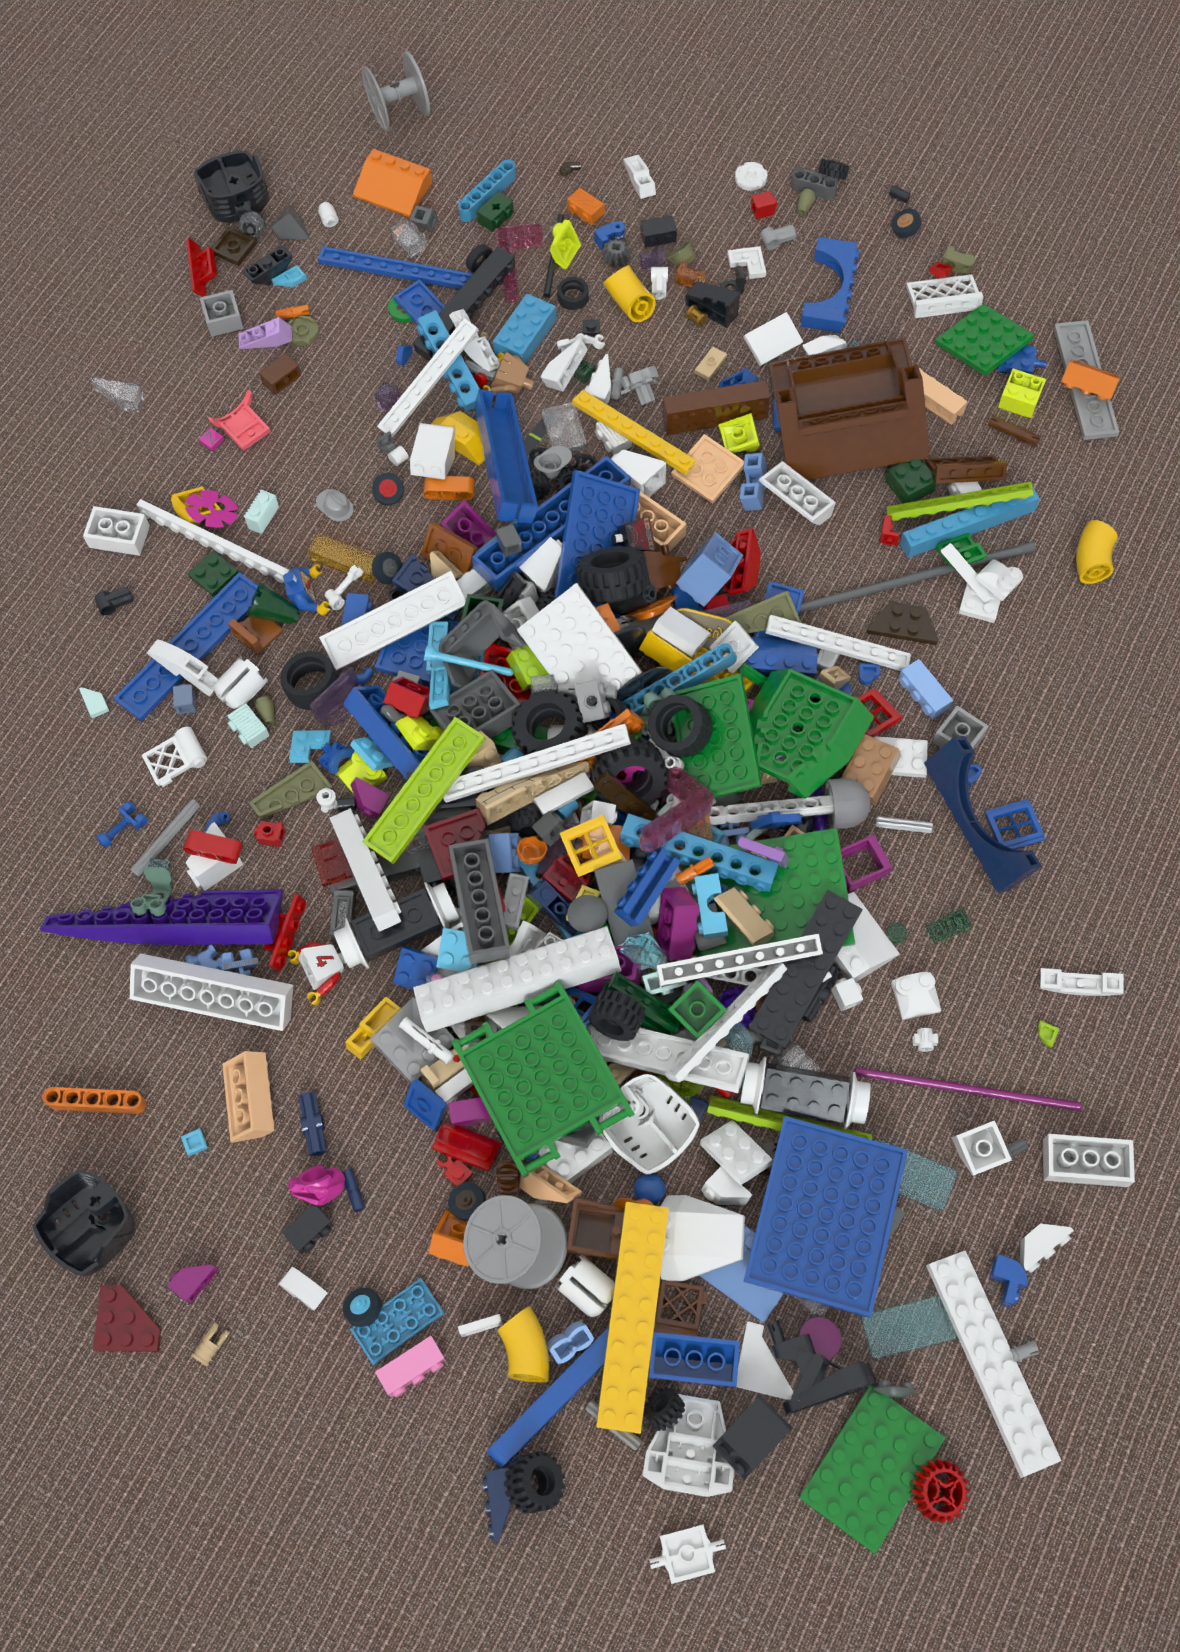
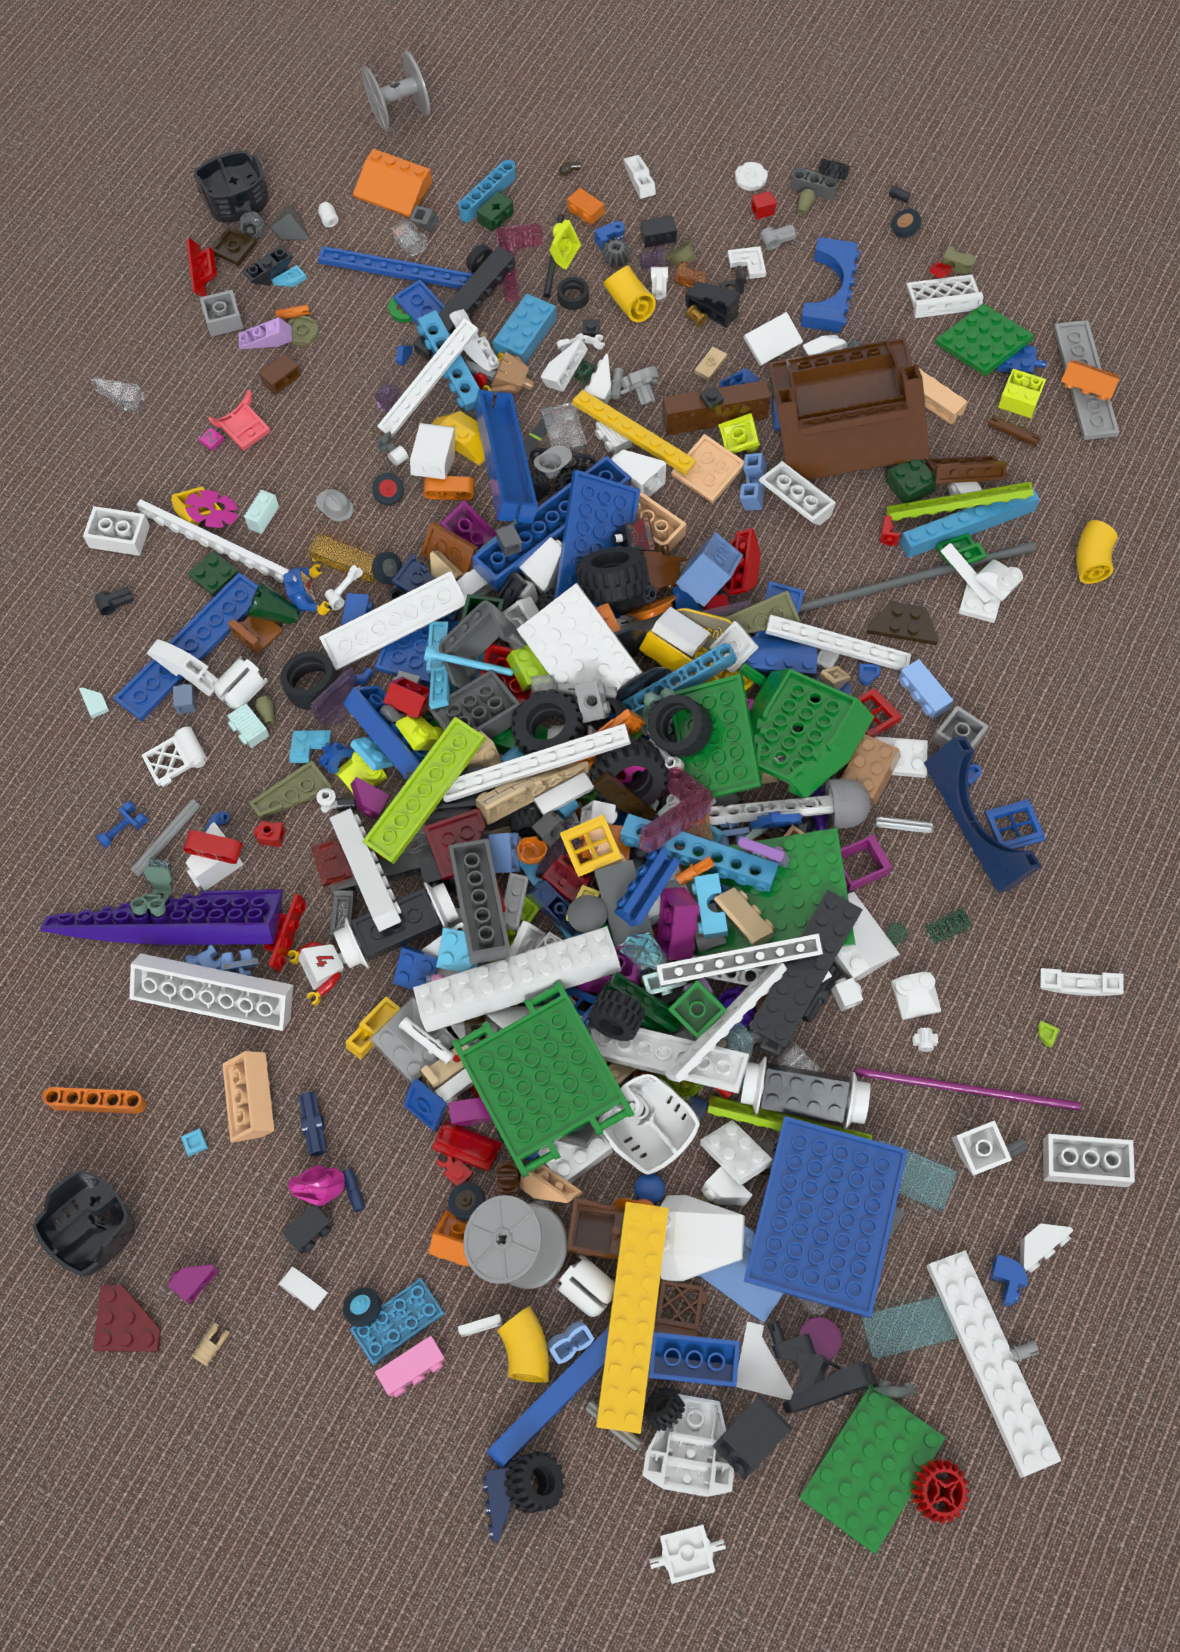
none -> black plate [699,386,724,410]

